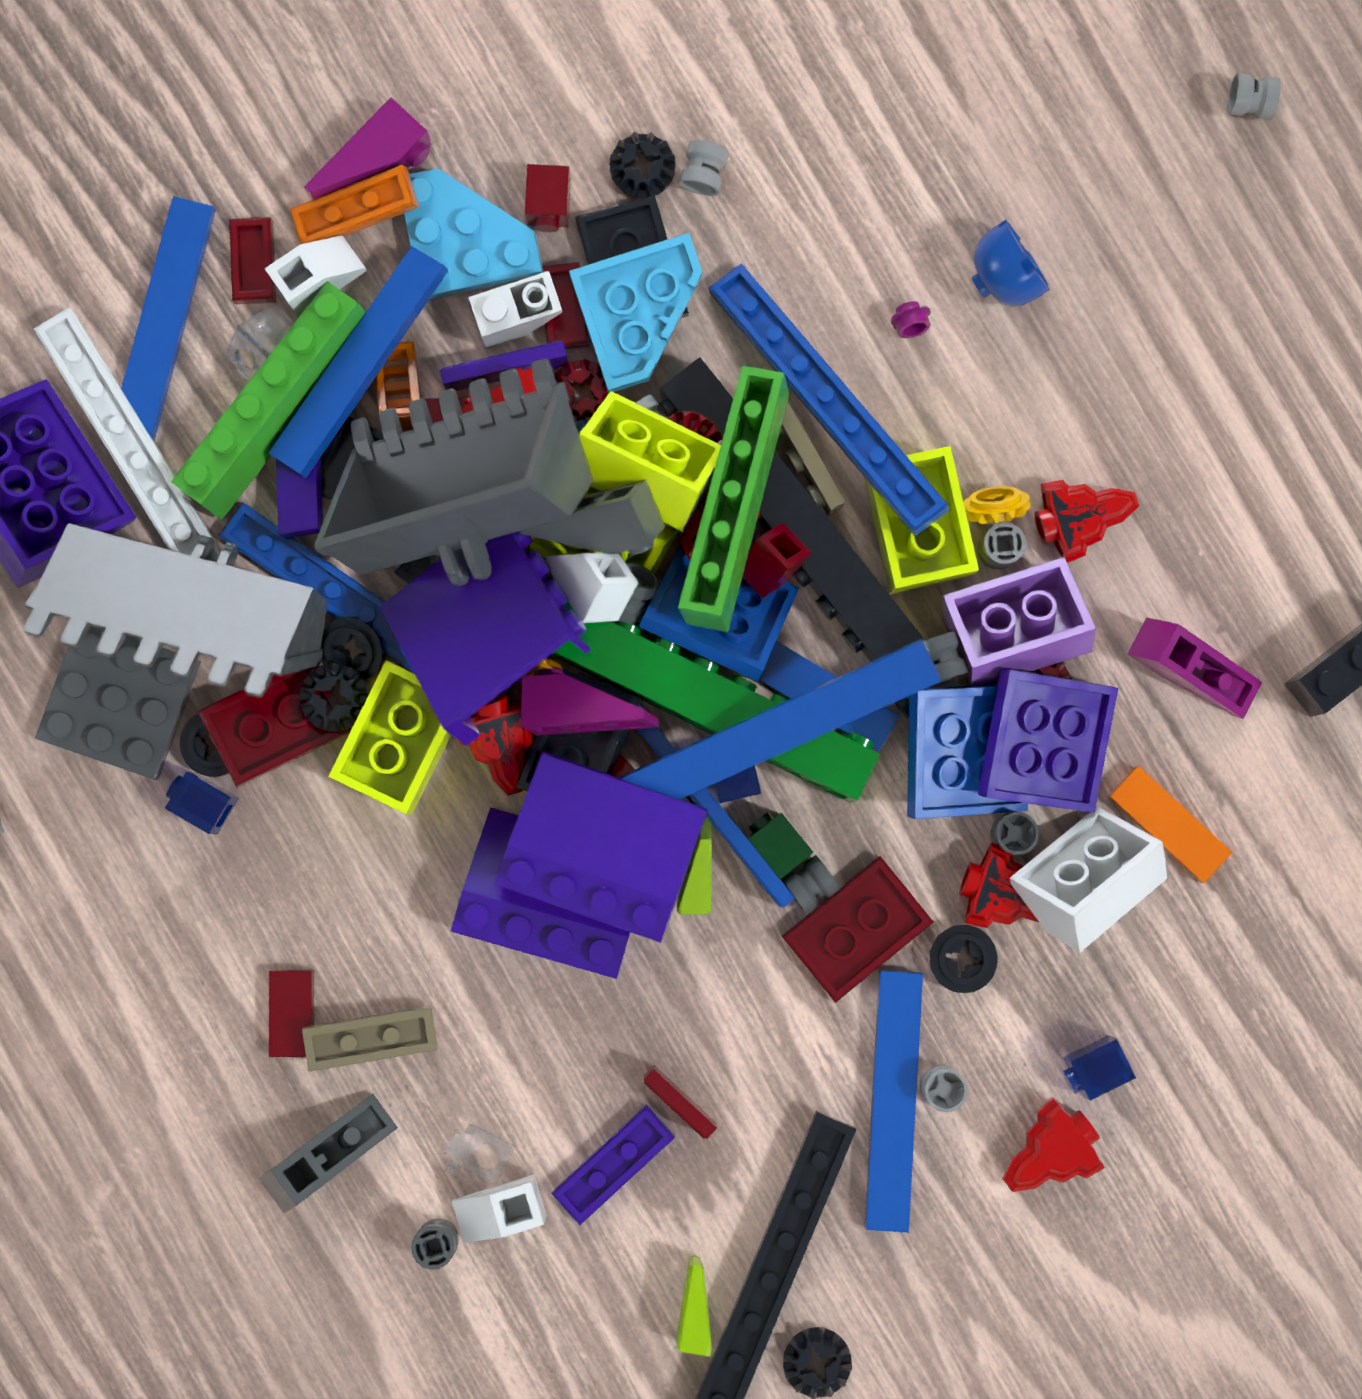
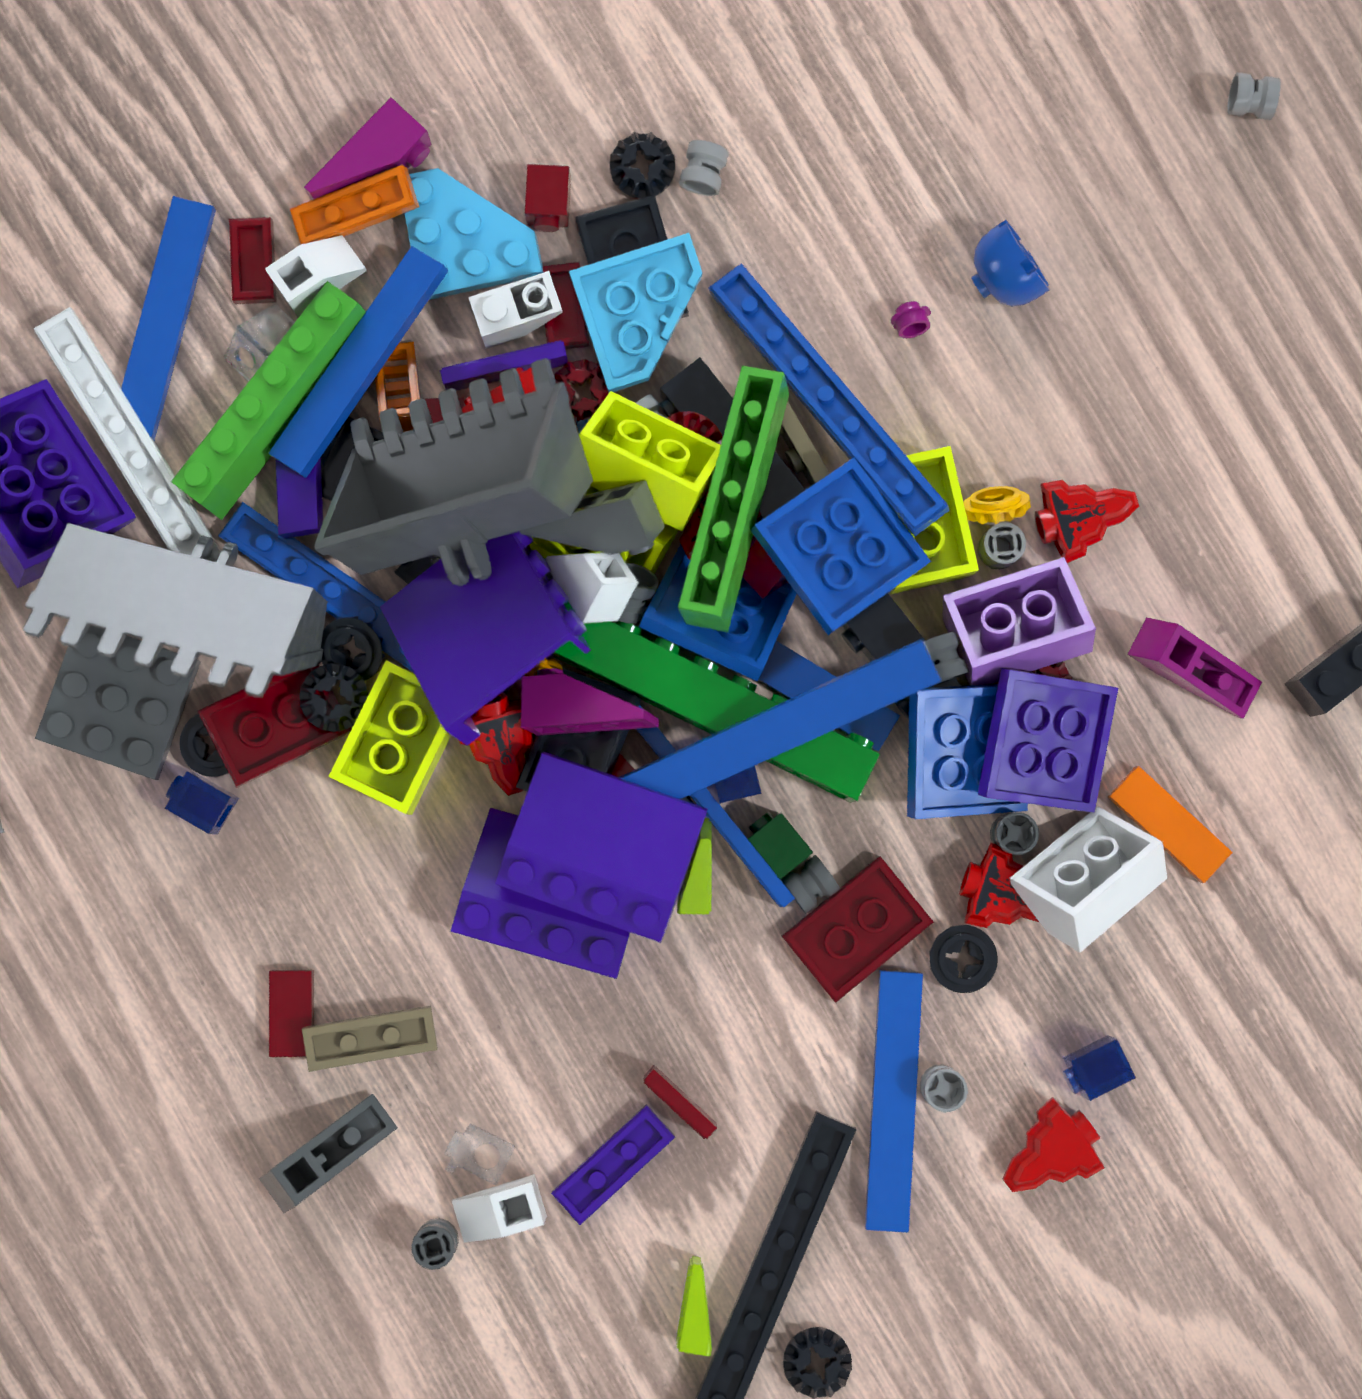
none -> blue plate [750,457,931,635]

